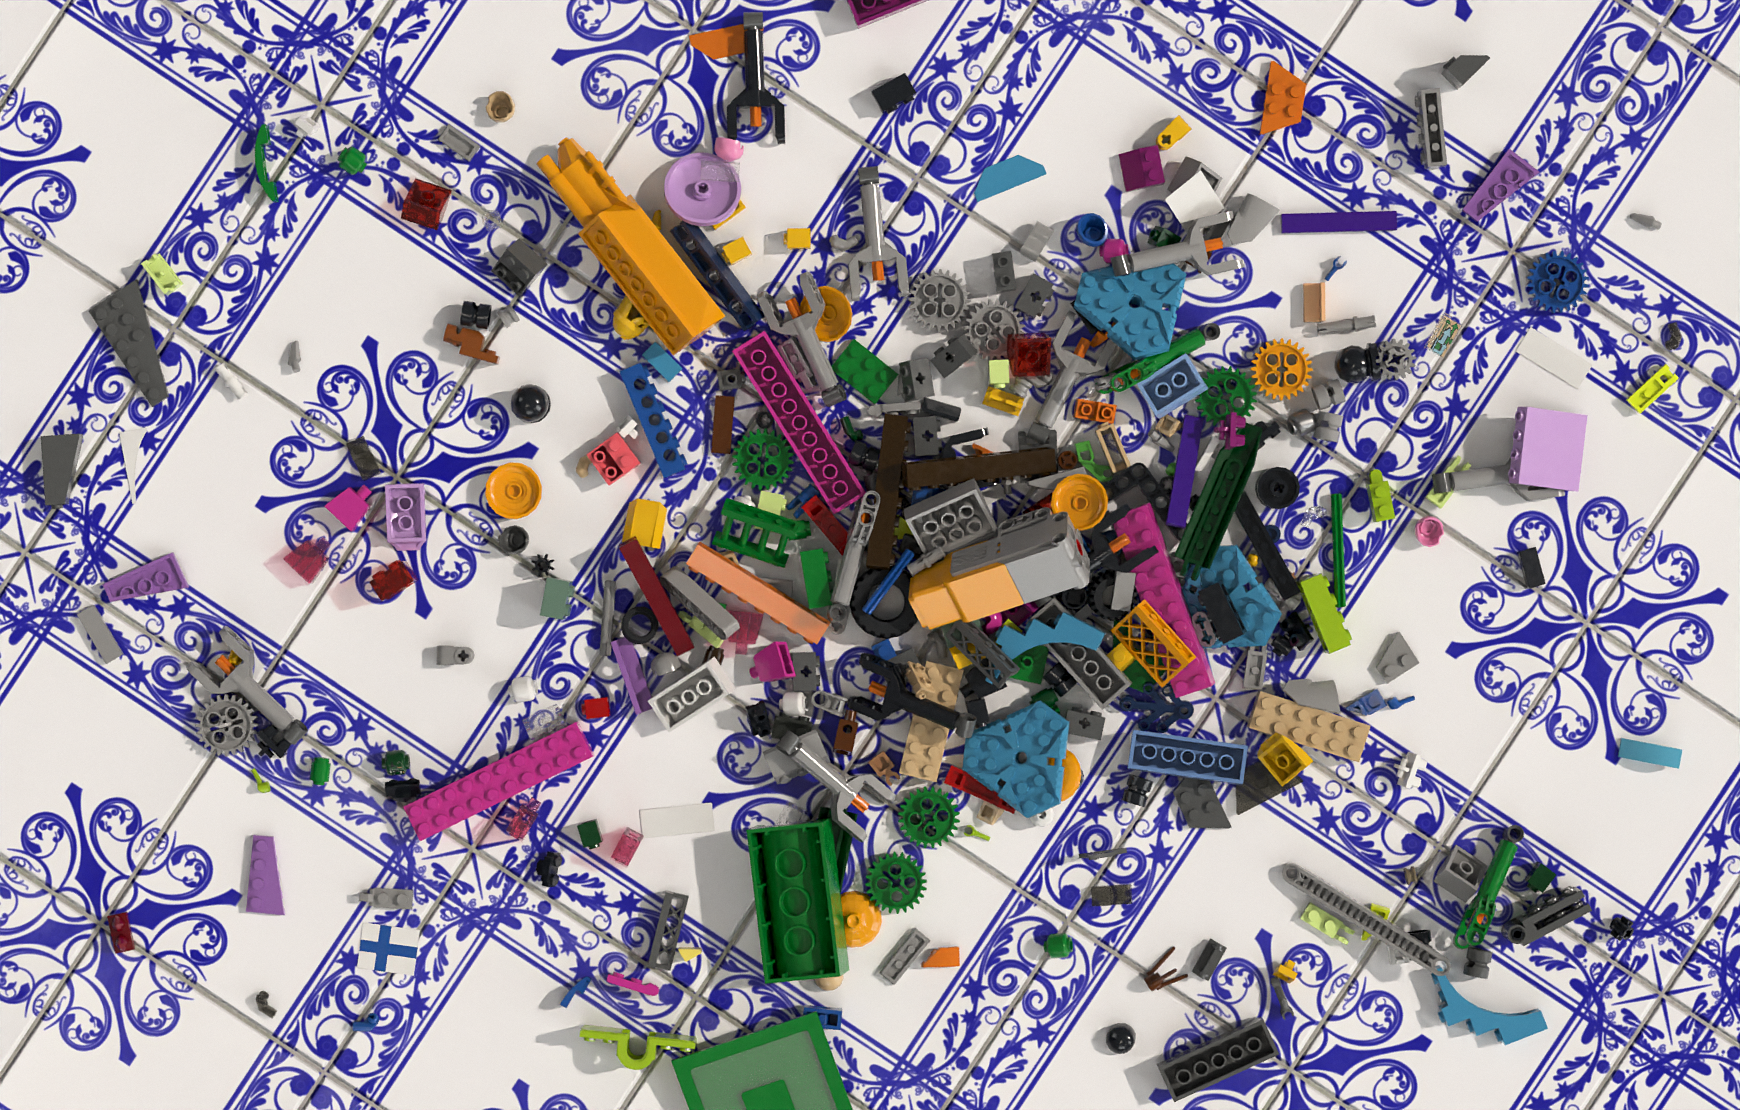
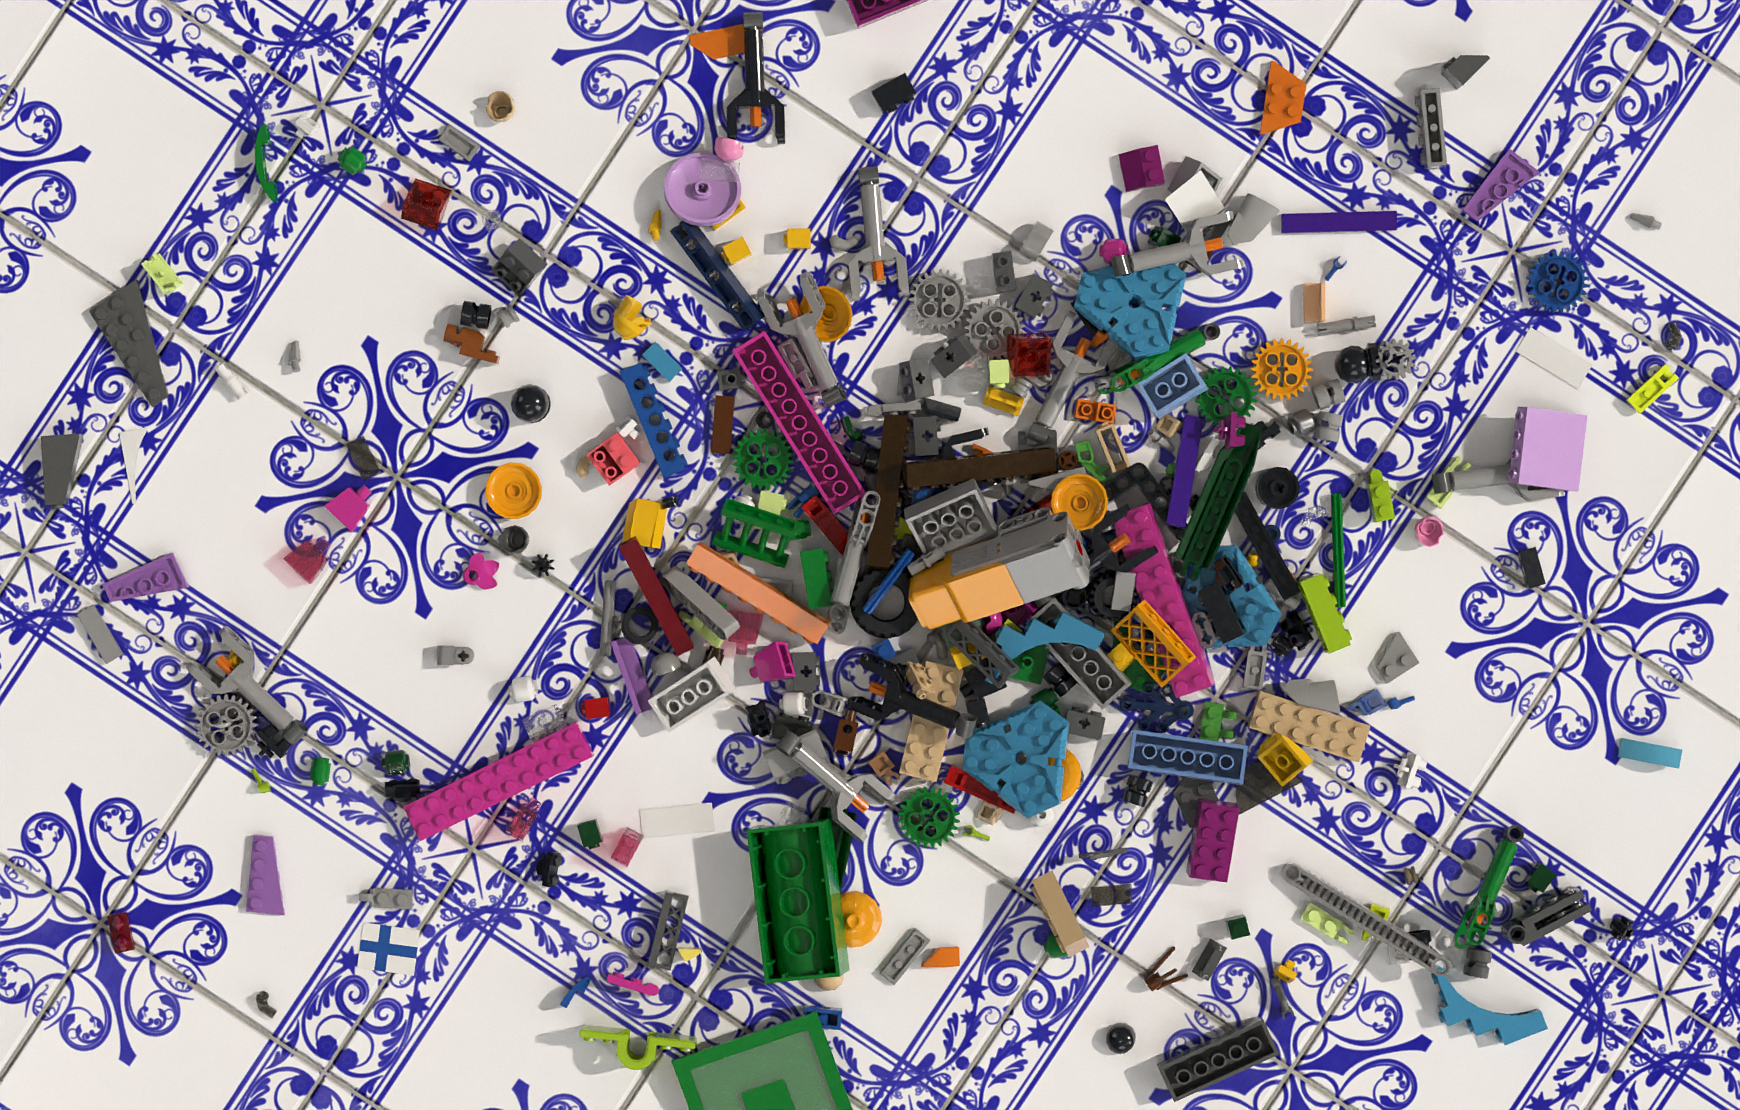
blue arm [353,1013,379,1032] -> none
clear red brick [369,560,418,601] -> none
lavender slope [385,483,426,551] -> none
light orange piece [536,137,725,356] -> none
sand green brick [540,577,575,620] -> none
green plate [832,339,899,404] -> none
green gear [865,851,927,914] -> none
dark azure sticker [974,155,1047,202] -> none
flat silver piece [1074,604,1094,621] -> none
blue hat [1076,213,1108,247] -> none
yellow piece [1155,115,1192,150] -> none
clear panel [1424,313,1462,358] -> none
light grey slope [1434,845,1488,903] -> none
none -> dark pink plate [463,552,499,589]
none -> black bush [662,495,680,509]
none -> tan brick [1031,871,1089,957]
none -> magenta brick [1186,798,1240,882]
none -> bright green plate [1199,701,1237,742]
none -> black piece [1213,555,1245,592]
none -> dark green brick [1225,914,1250,940]

